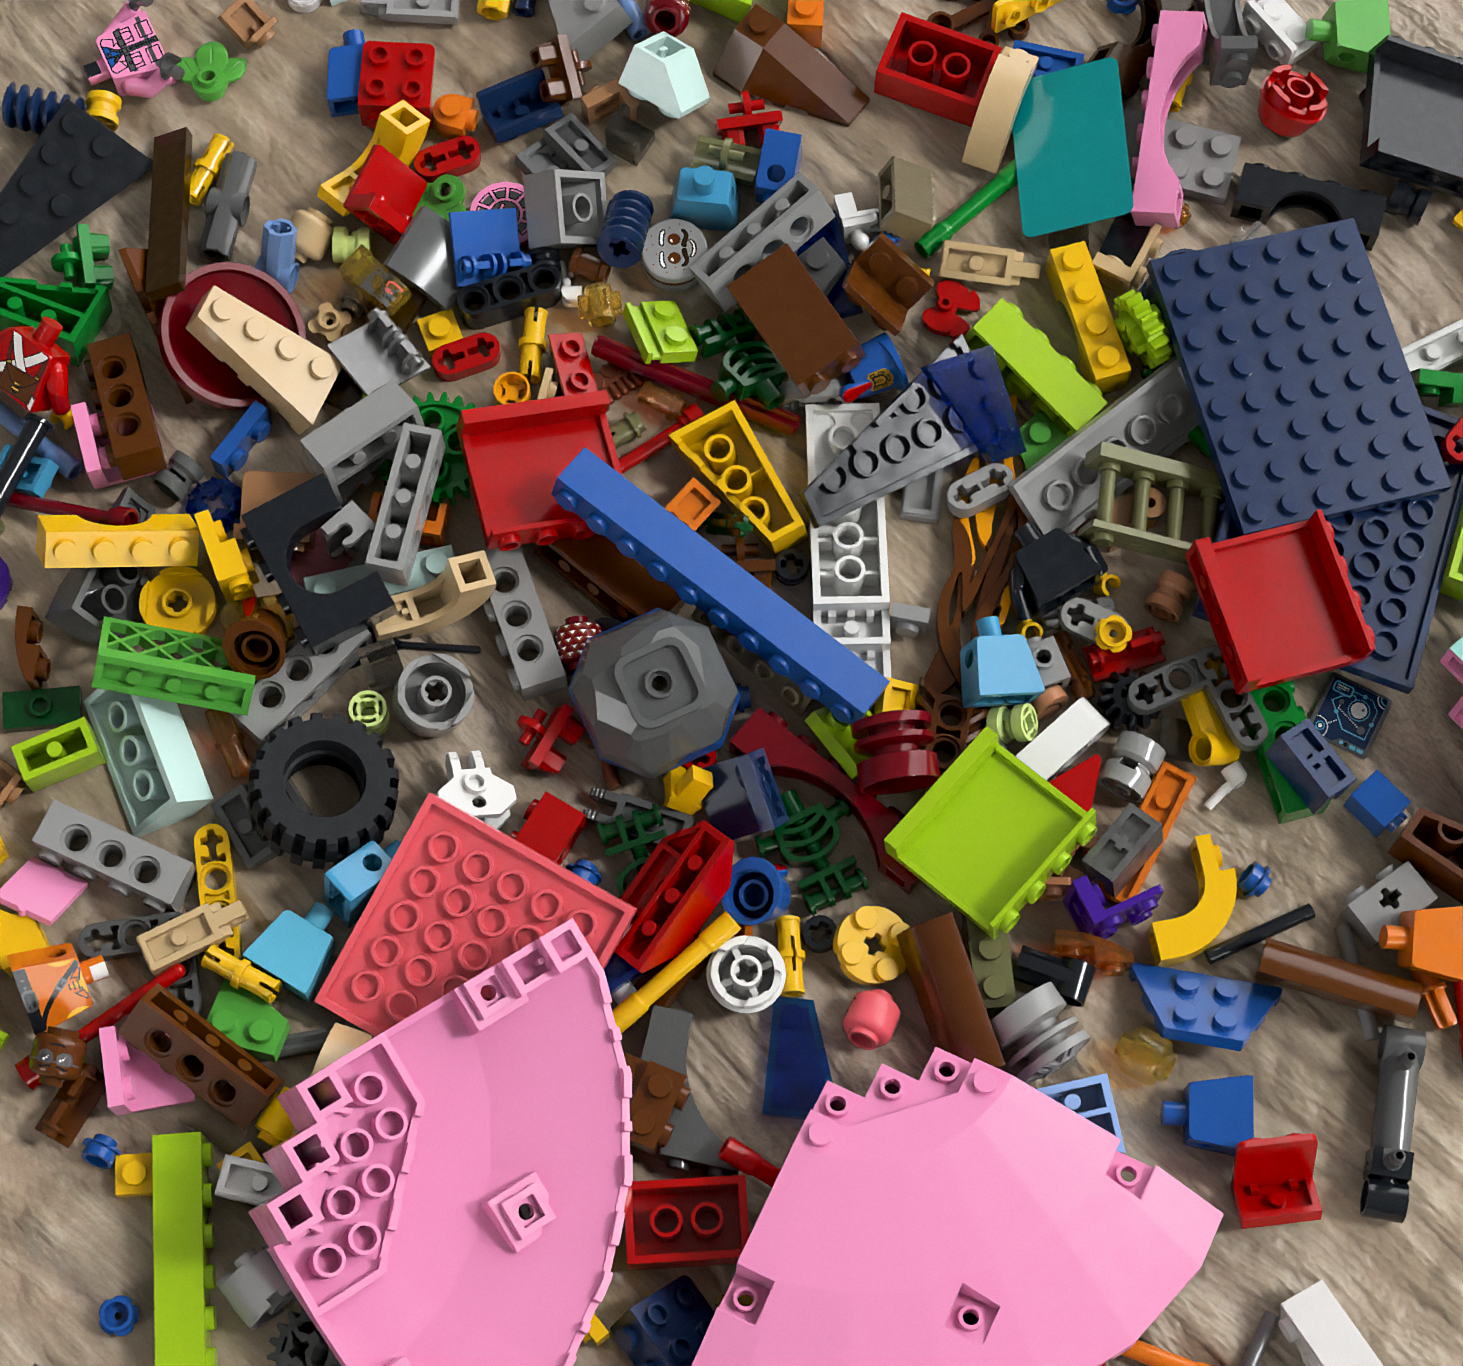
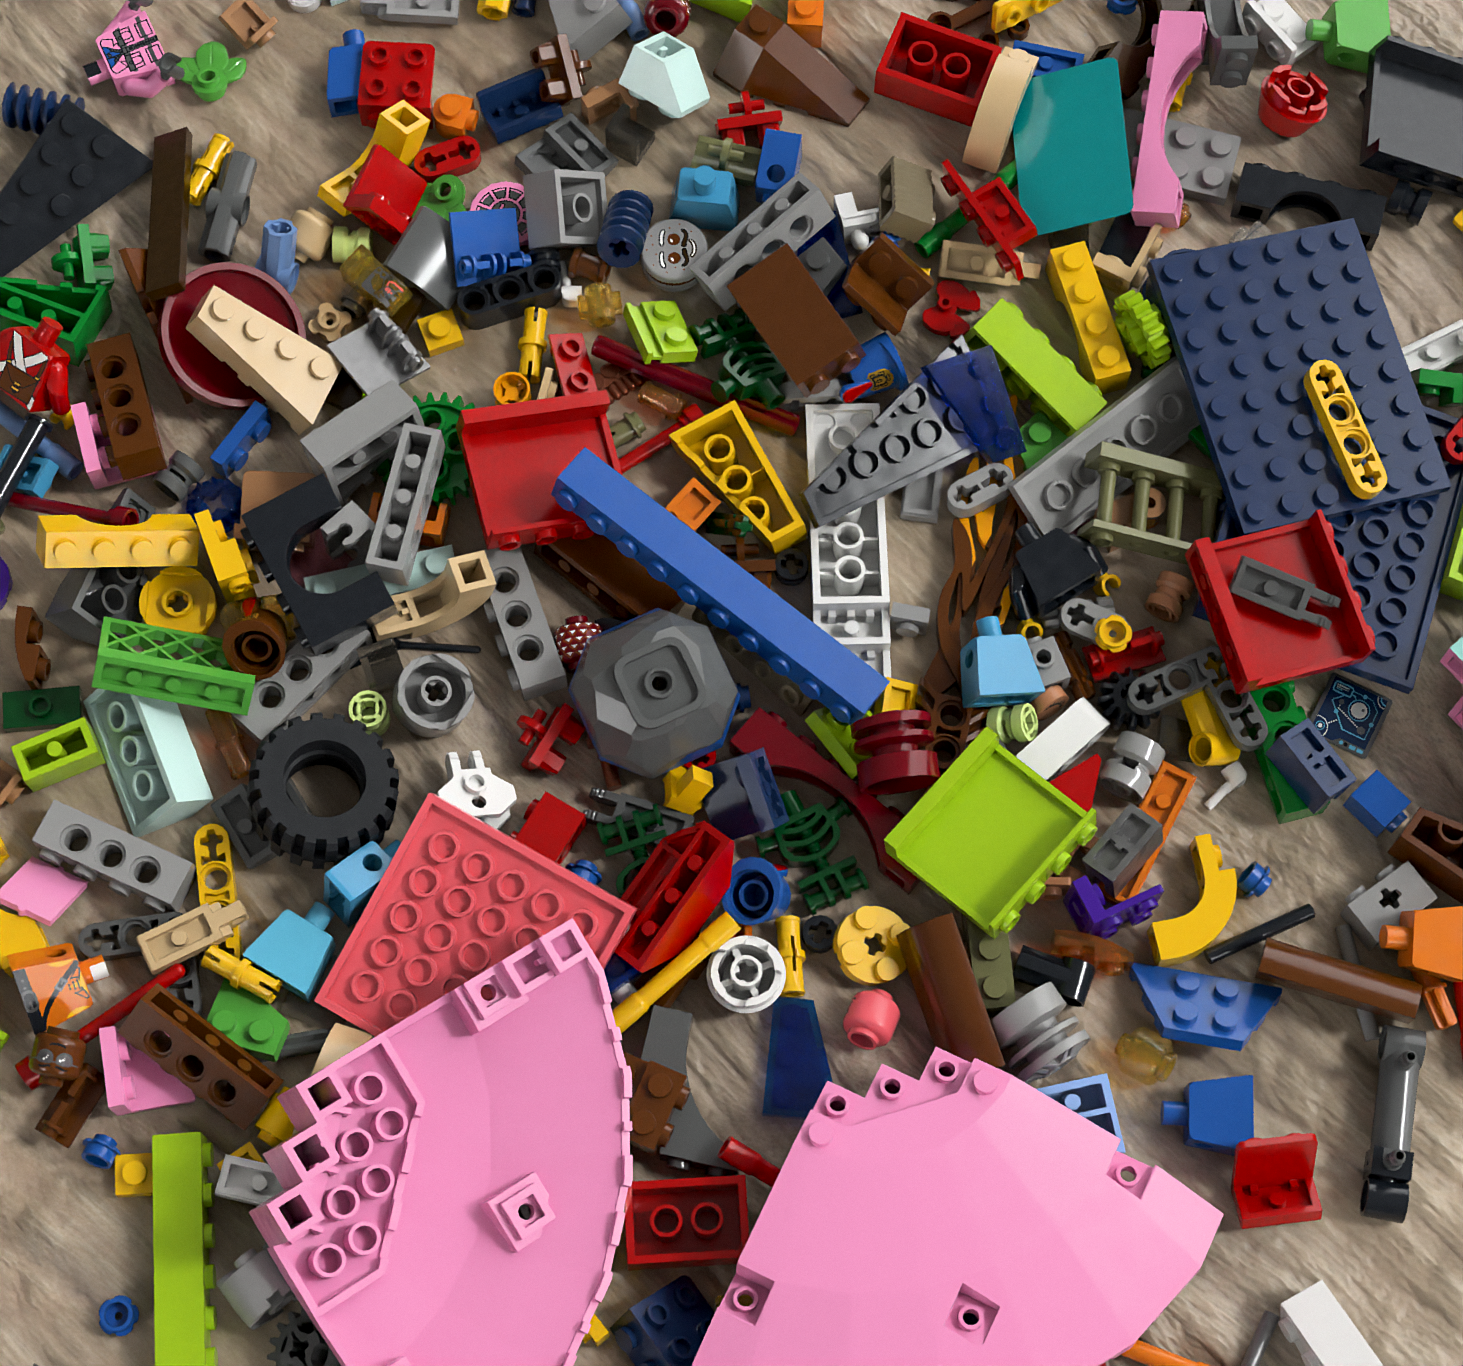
yellow wheel [85,90,122,132] -> none
red beam [432,332,501,382] -> none
none -> red bracket [940,159,1038,281]
none -> dark grey hinge [1228,555,1341,630]
none -> yellow beam [1303,360,1387,500]

